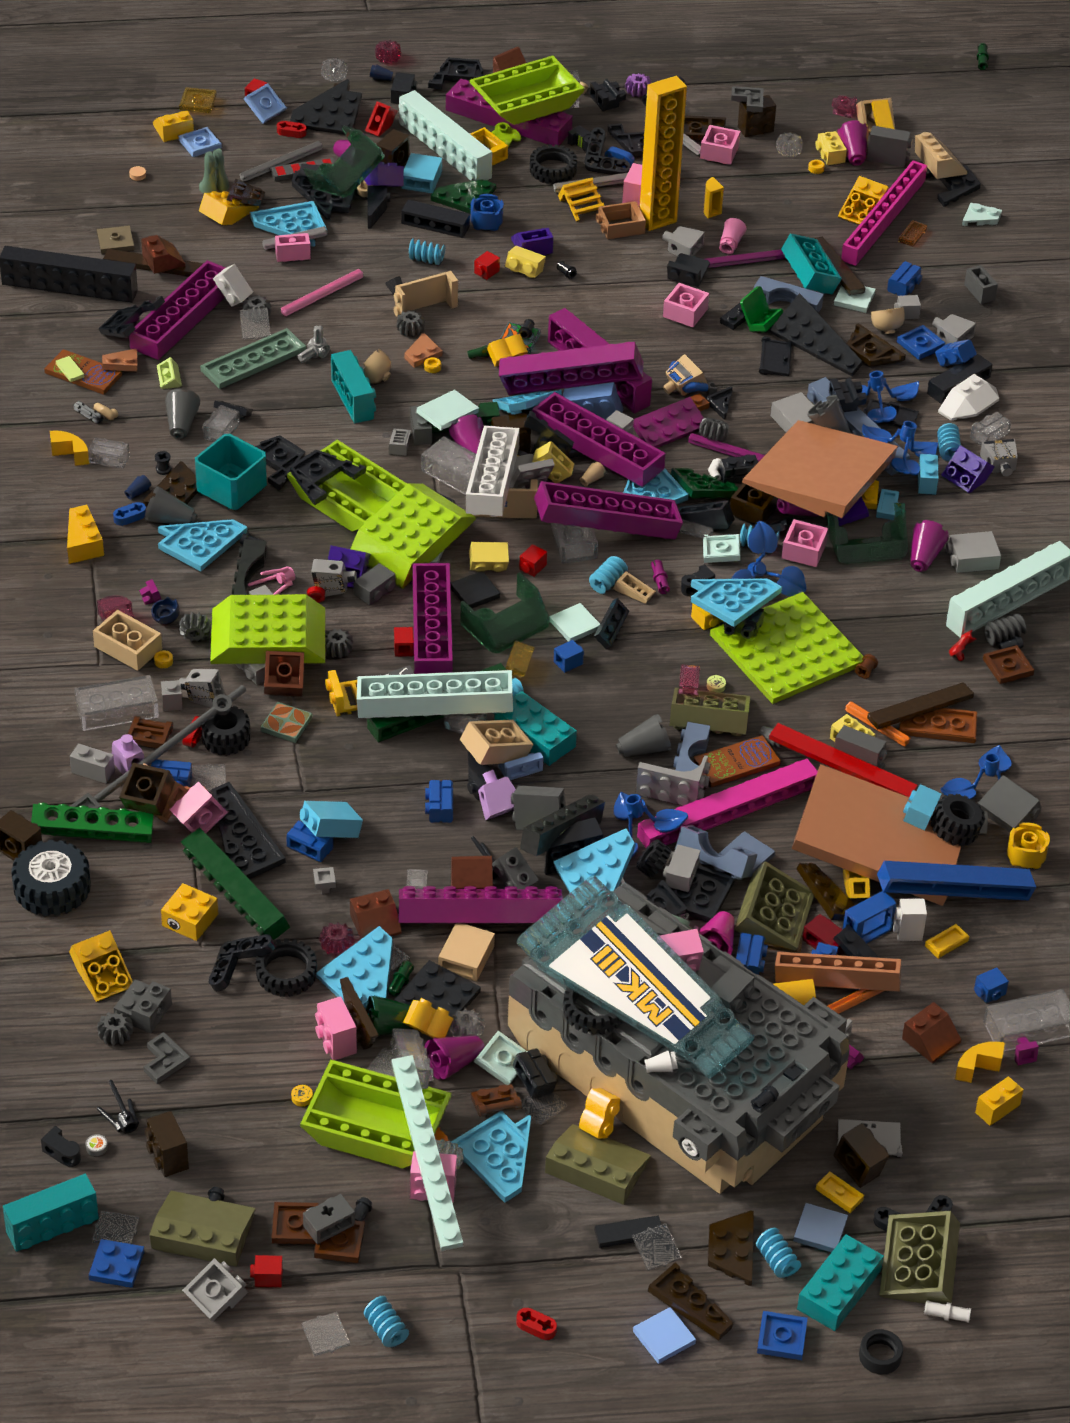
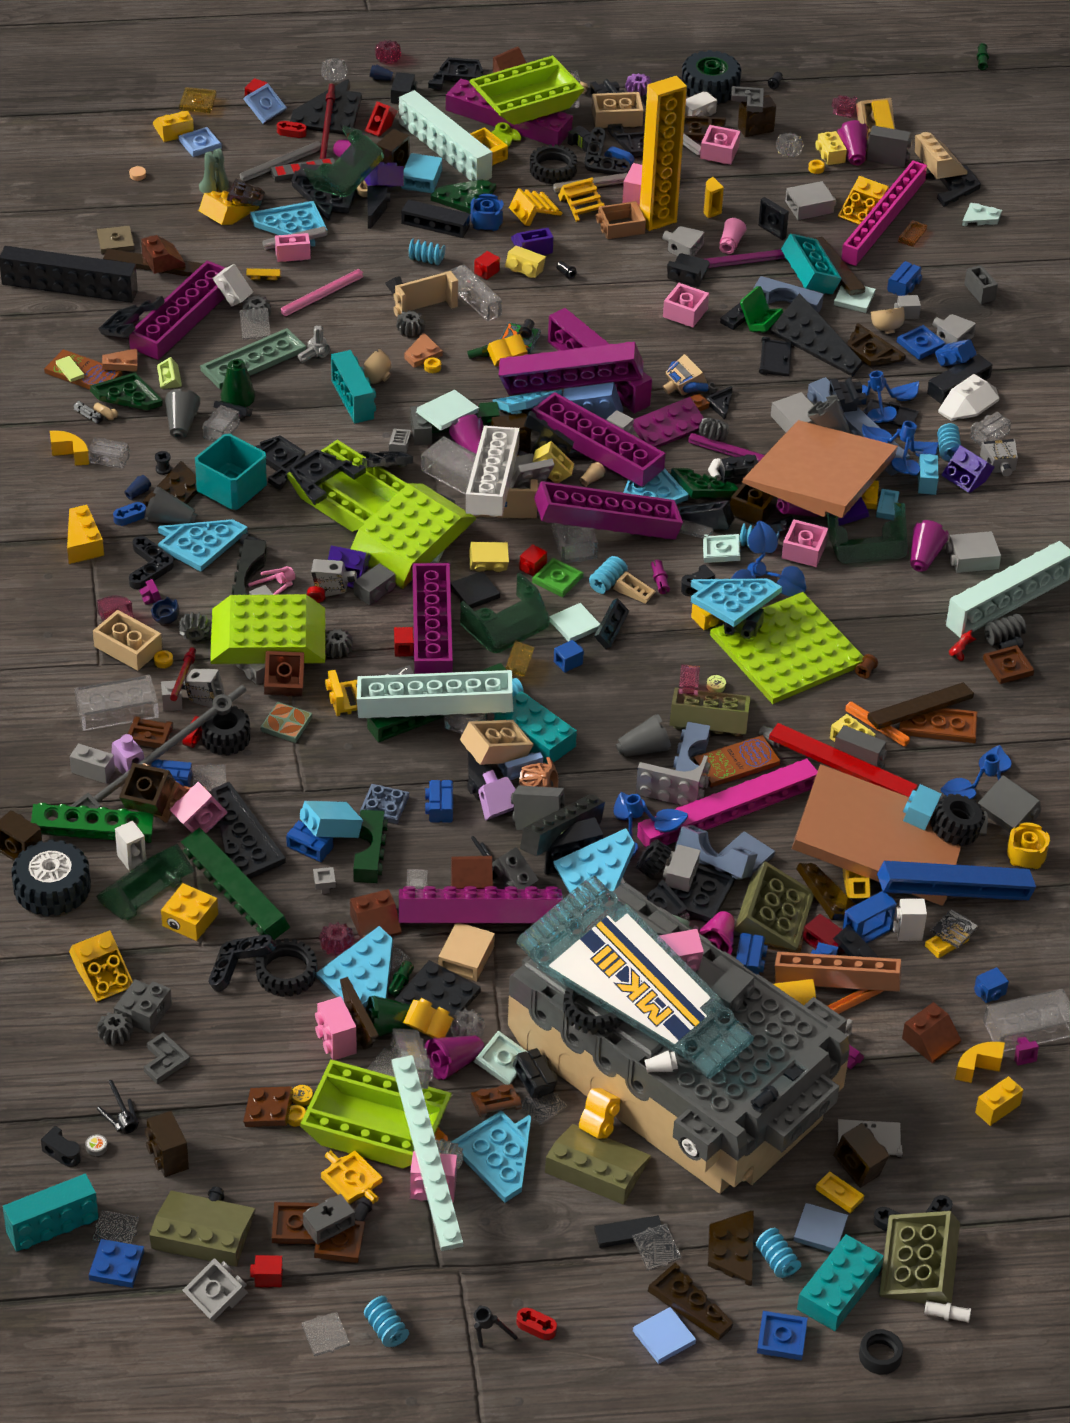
none -> dark green plate [90,373,163,411]
none -> clear green windscreen [96,844,195,921]
none -> white brick [115,821,147,871]
none -> black beam [129,536,174,589]
none -> dark red bar [170,647,196,701]
none -> dark green cone [220,359,255,407]
none -> reddish brown plate [243,1086,293,1127]
none -> yellow plate [246,268,281,281]
none -> yellow tile [287,1105,306,1127]
none -> dark red bar [320,84,336,159]
none -> yellow plate [321,1150,382,1205]
none -> dark green arch [353,810,388,883]
none -> black wing [359,451,413,467]
none -> sand blue tile [360,784,409,824]
none -> clear brick [450,264,502,321]
none -> black plant [474,1305,518,1348]
none -> yellow plate [509,188,563,226]
none -> nougat piece [519,757,558,788]
none -> bright green tile [532,558,583,598]
none -> tan brick [591,92,643,129]
none -> black wheel [682,50,742,104]
none -> white brick [685,92,717,117]
none -> black tile [758,197,789,240]
none -> black pin [768,72,783,89]
none -> light grey brick [785,181,836,220]
none -> piece [930,909,978,948]

